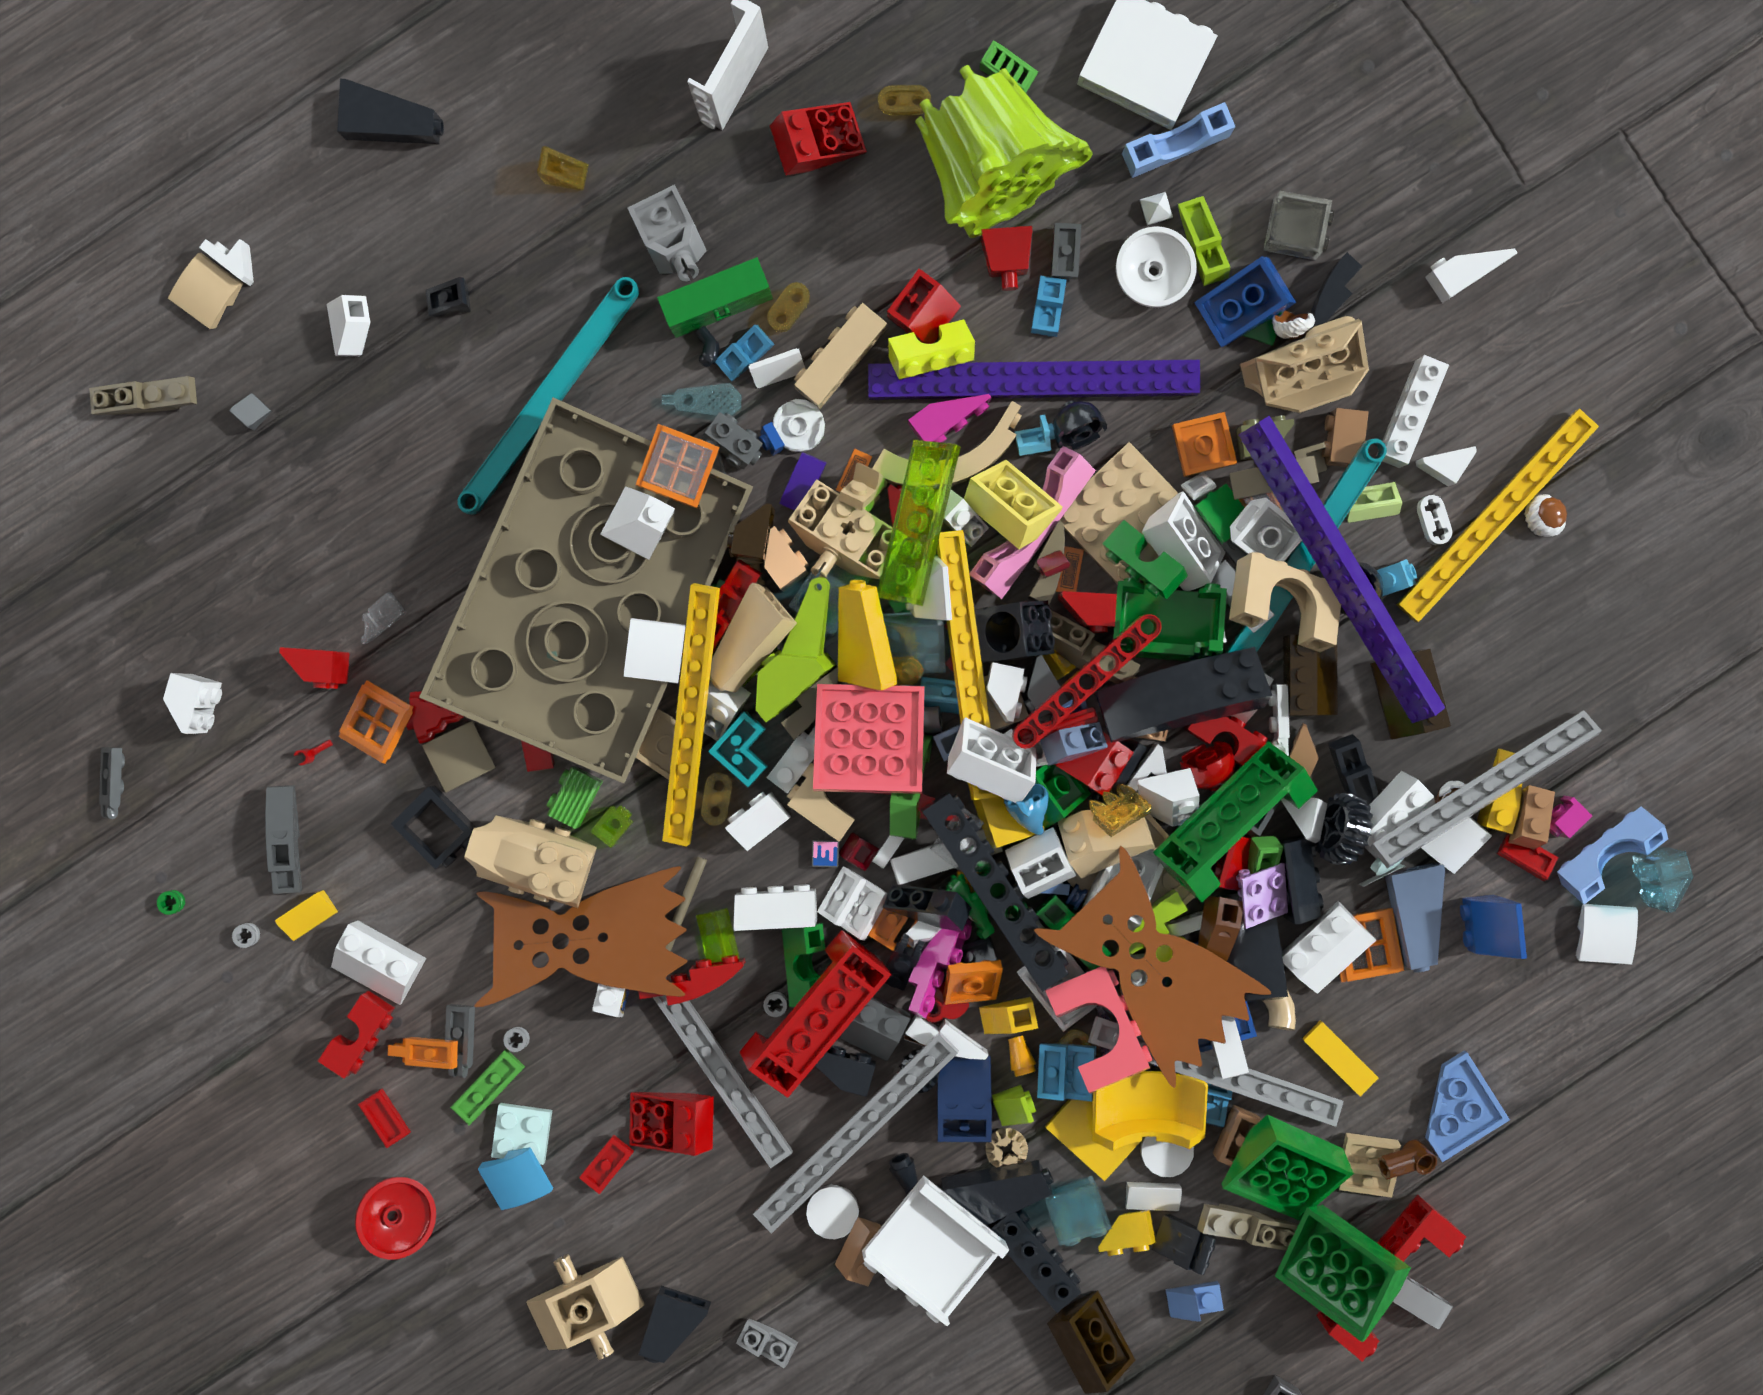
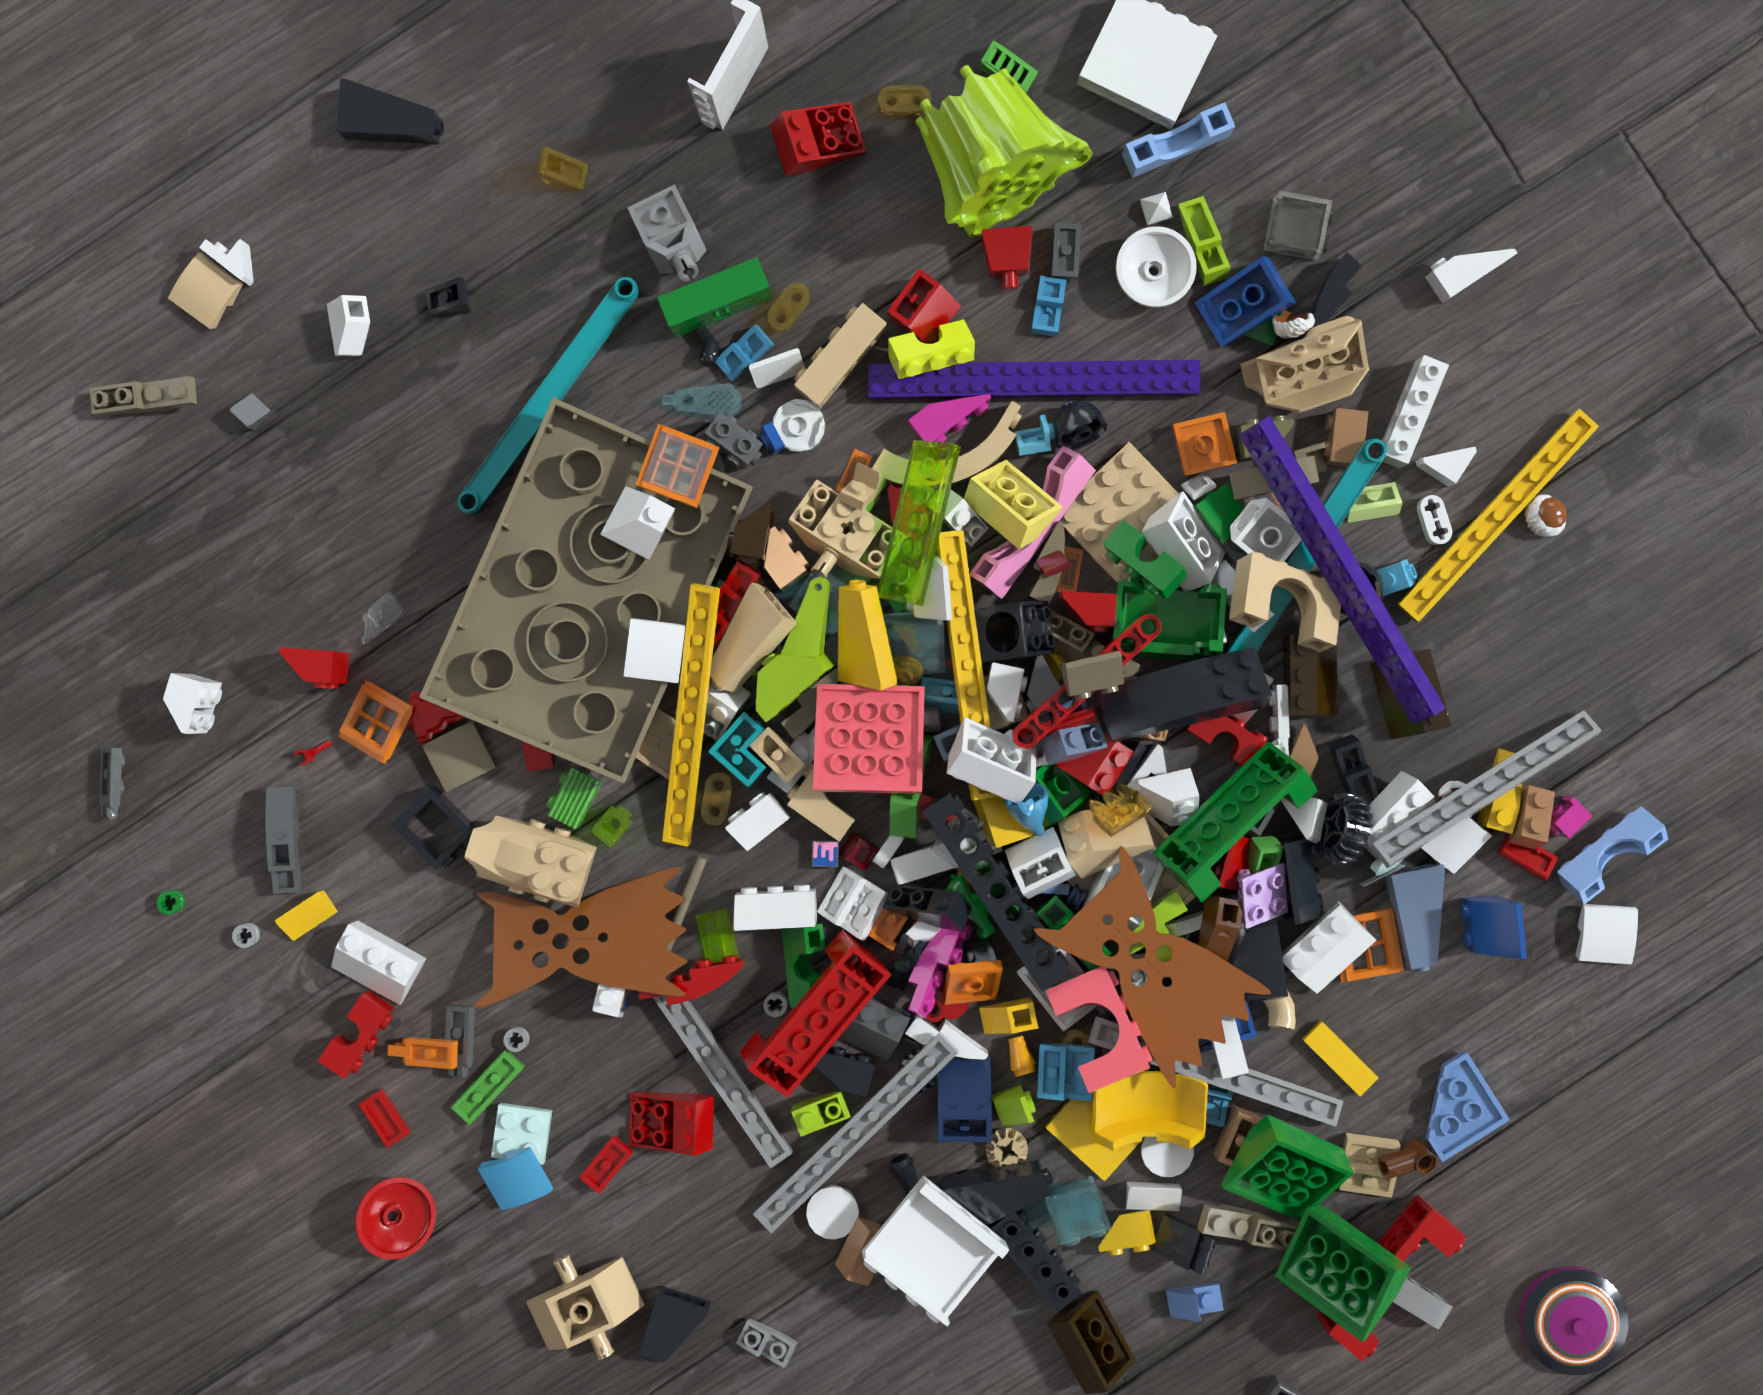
dark purple slope [779,452,827,511] -> none
red cylinder [1180,741,1235,791] -> none
clear light blue slope [1632,847,1693,913] -> none
none -> tan slope [750,727,807,783]
none -> lime slope [791,1091,851,1137]
none -> dark tan slope [1060,651,1124,700]
none -> dish [1519,1266,1629,1376]

